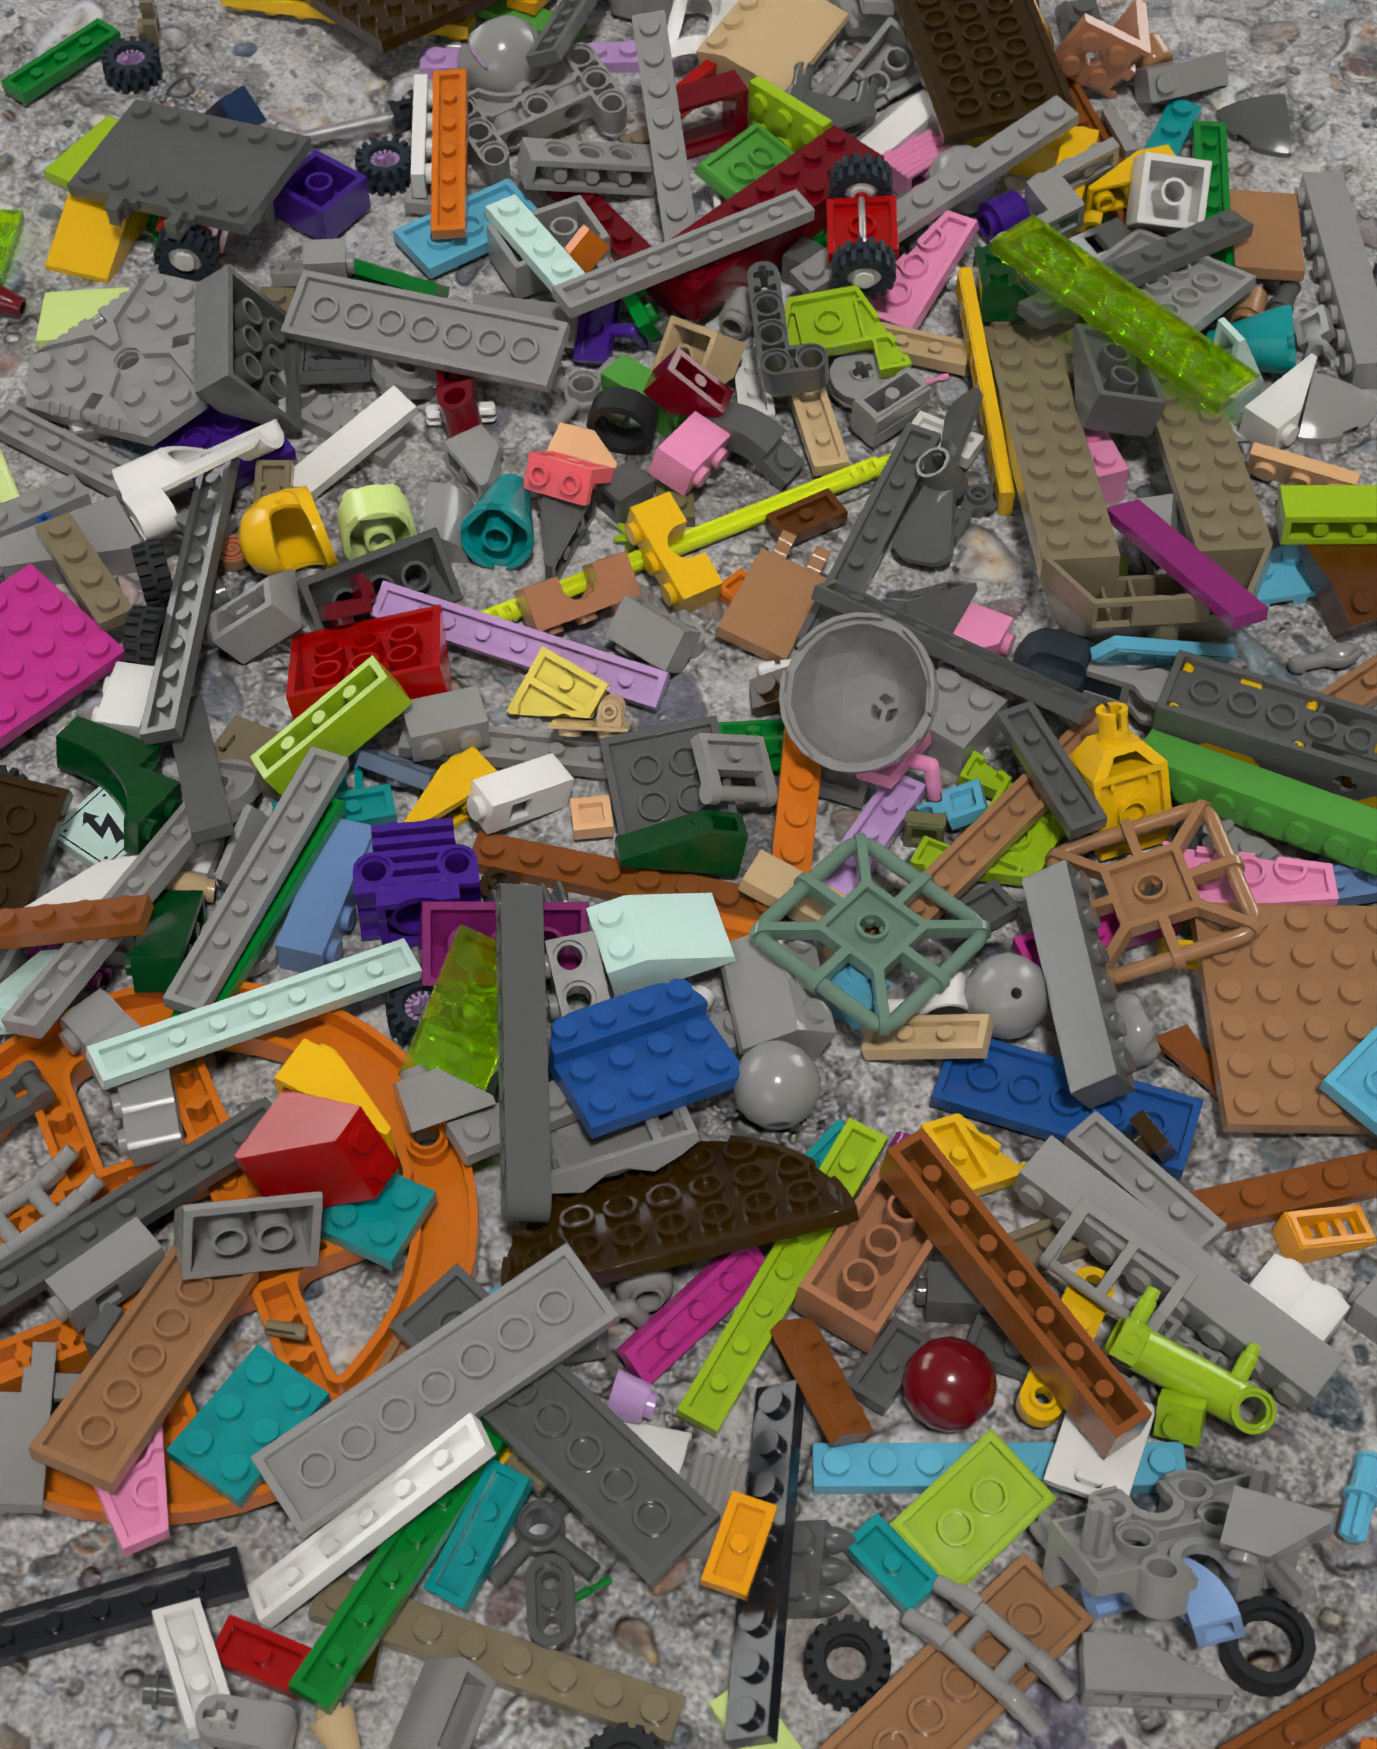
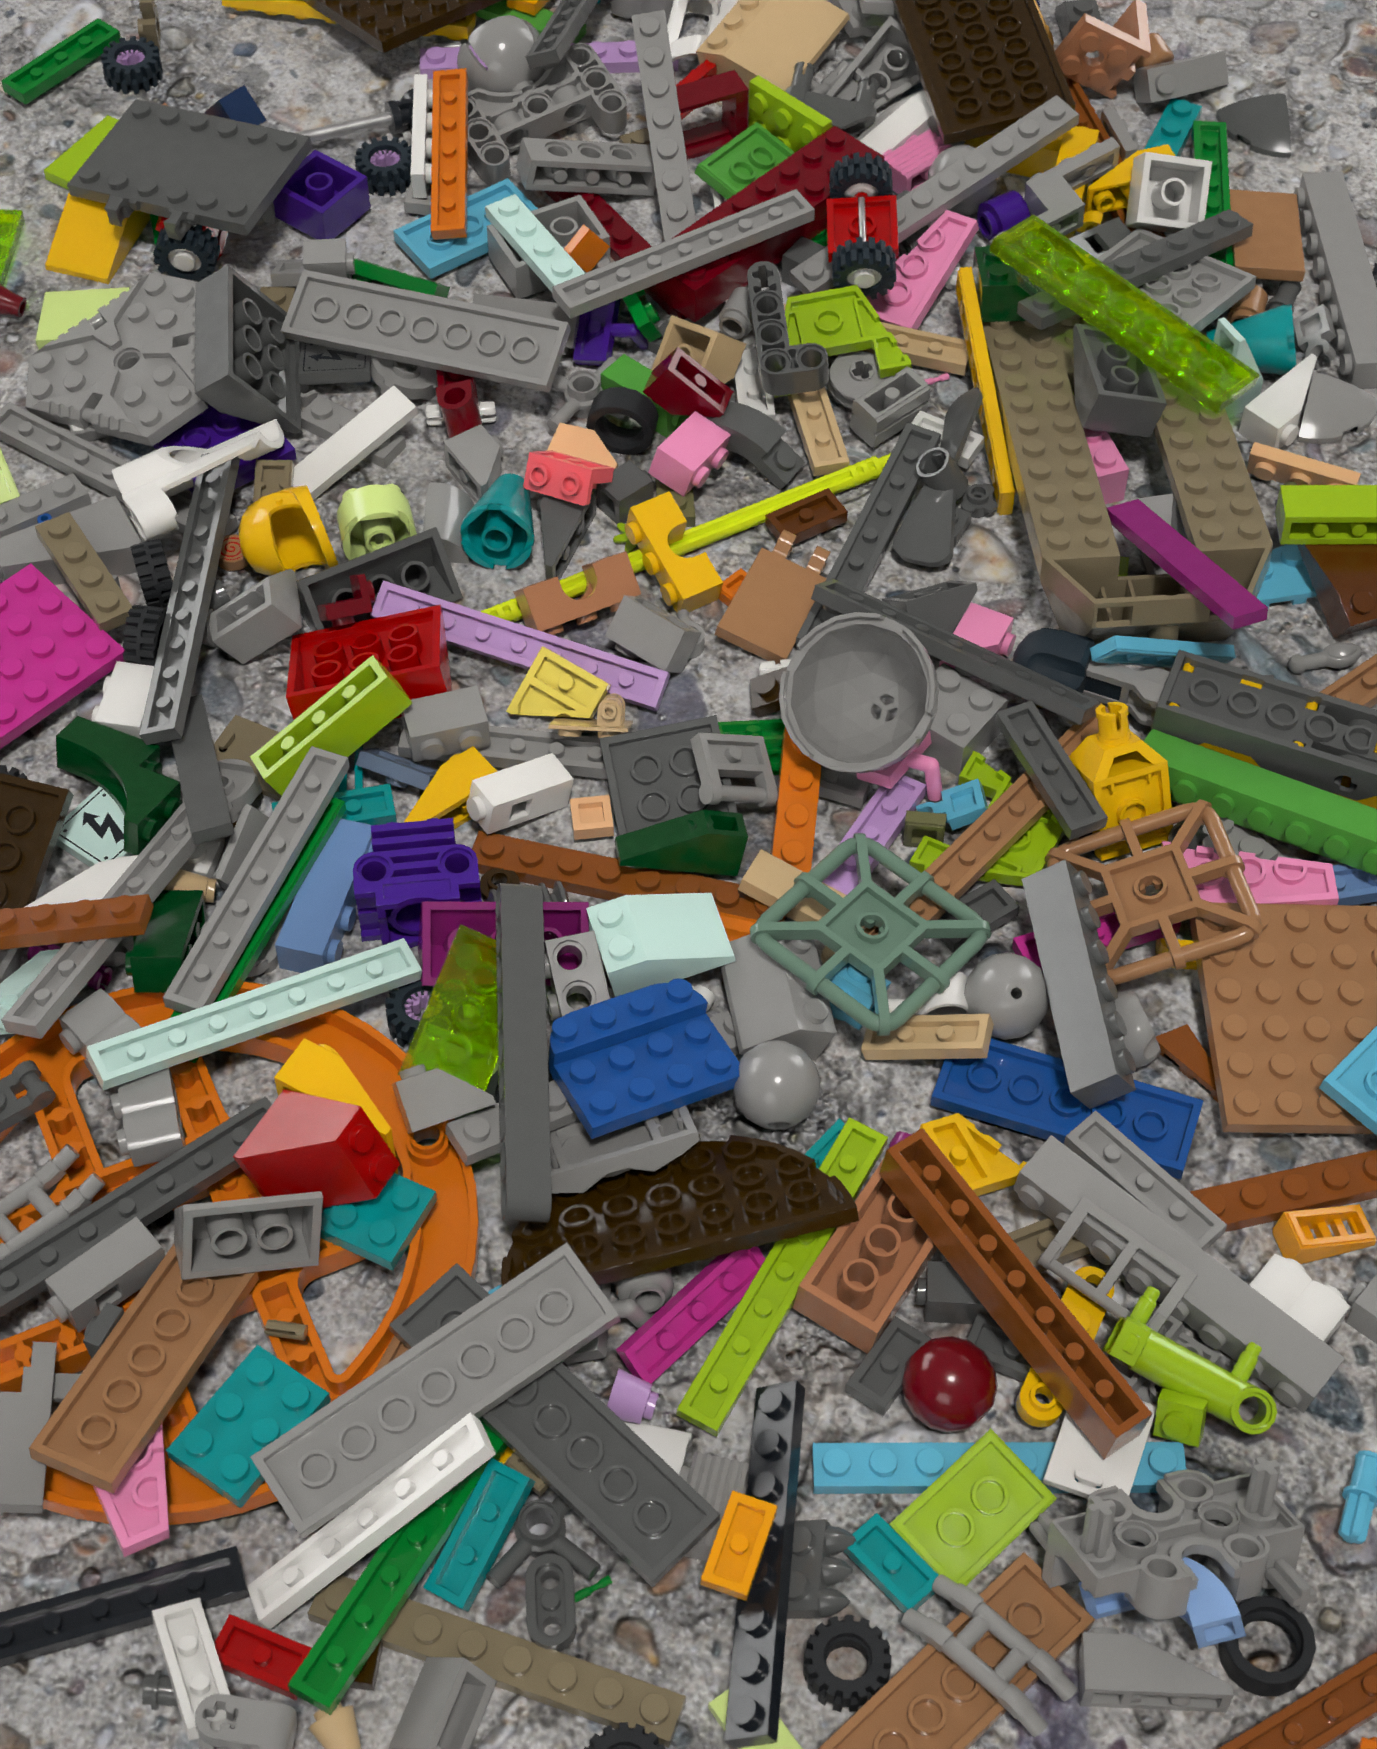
dark orange plate [770,1318,874,1446] -> none
dark brown plate [1129,1109,1178,1164] -> none
light grey slope [1220,1485,1333,1568] -> none

